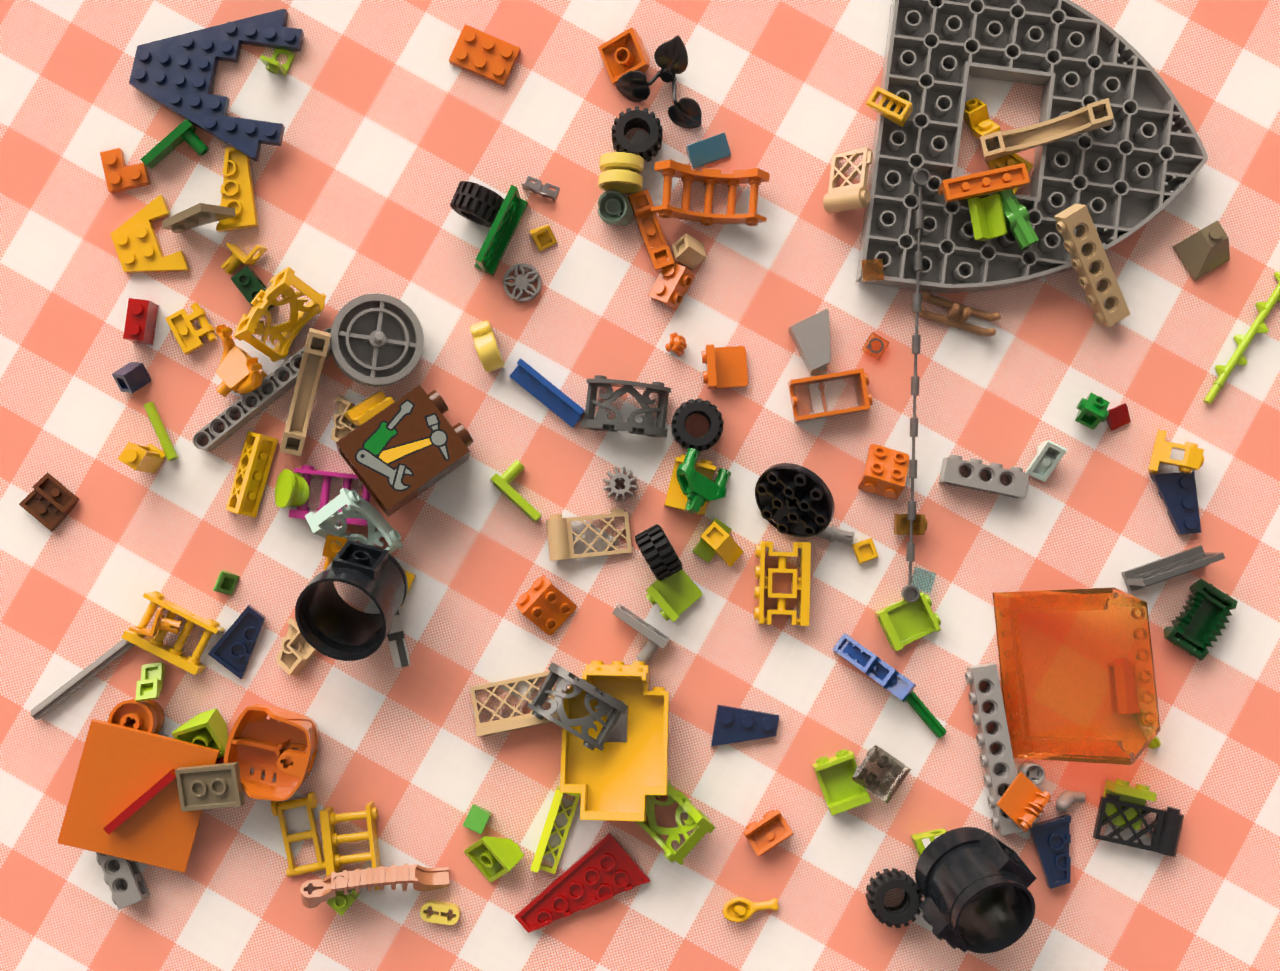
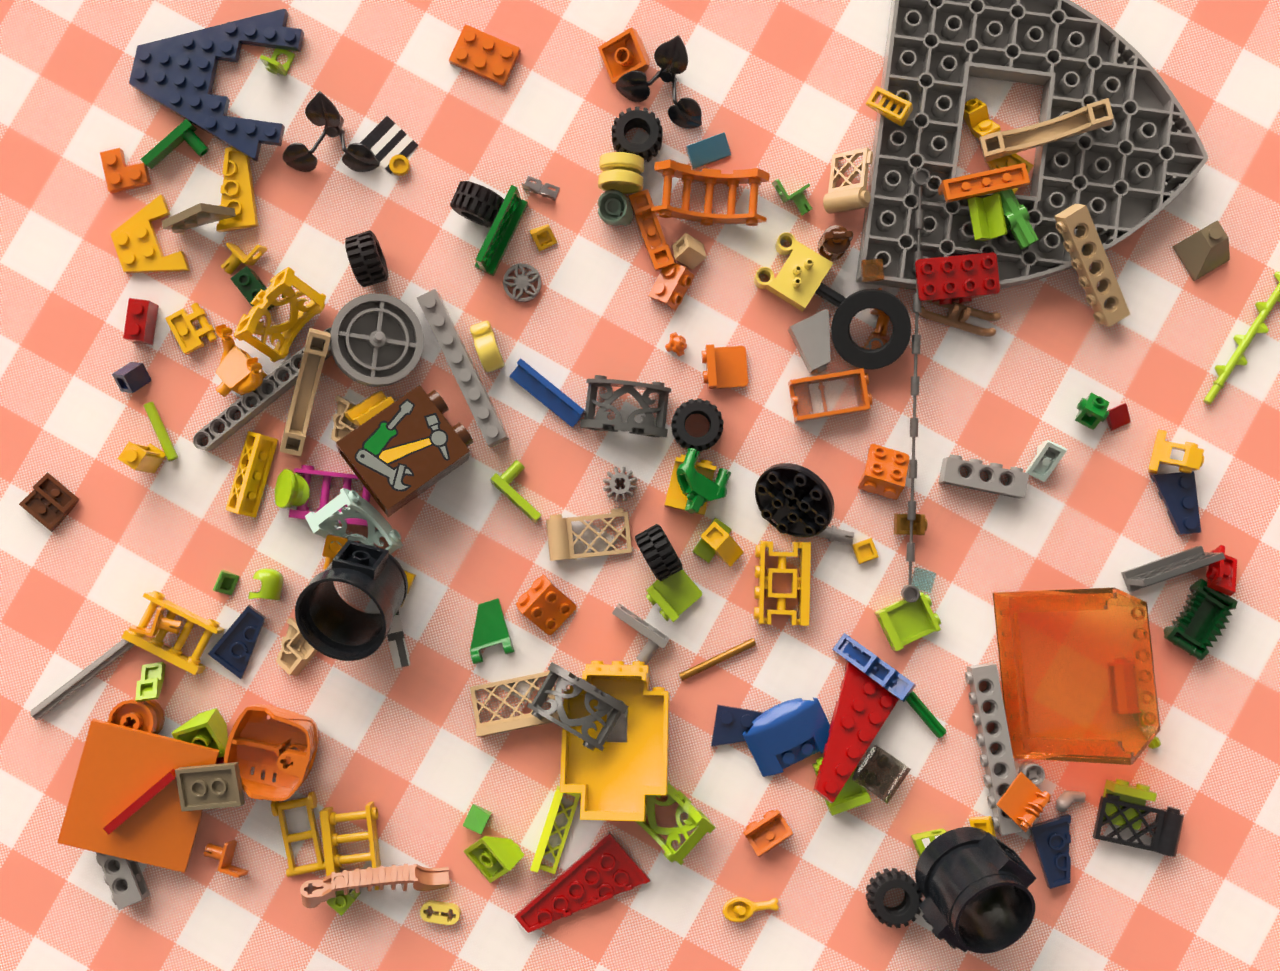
none -> orange bracket [204,840,249,878]
none -> lime helmet [248,568,284,600]
none -> black plant [283,91,380,172]
none -> black tyre [345,230,388,287]
none -> black sticker [360,116,418,174]
none -> yellow tile [389,154,410,176]
none -> light grey brick [417,289,509,447]
none -> green flag [470,598,515,664]
none -> pearl gold bar [679,638,756,681]
none -> blue slope [742,697,830,777]
none -> light yellow piece [754,232,846,312]
none -> bright green bracket [772,179,813,215]
none -> red wing [814,662,899,803]
none -> reddish brown piece [818,225,853,261]
none -> black tyre [831,289,911,369]
none -> orange bracket [870,287,890,336]
none -> red bracket [915,252,1000,305]
none -> yellow tile [969,816,996,837]
none -> red bracket [1206,545,1237,596]

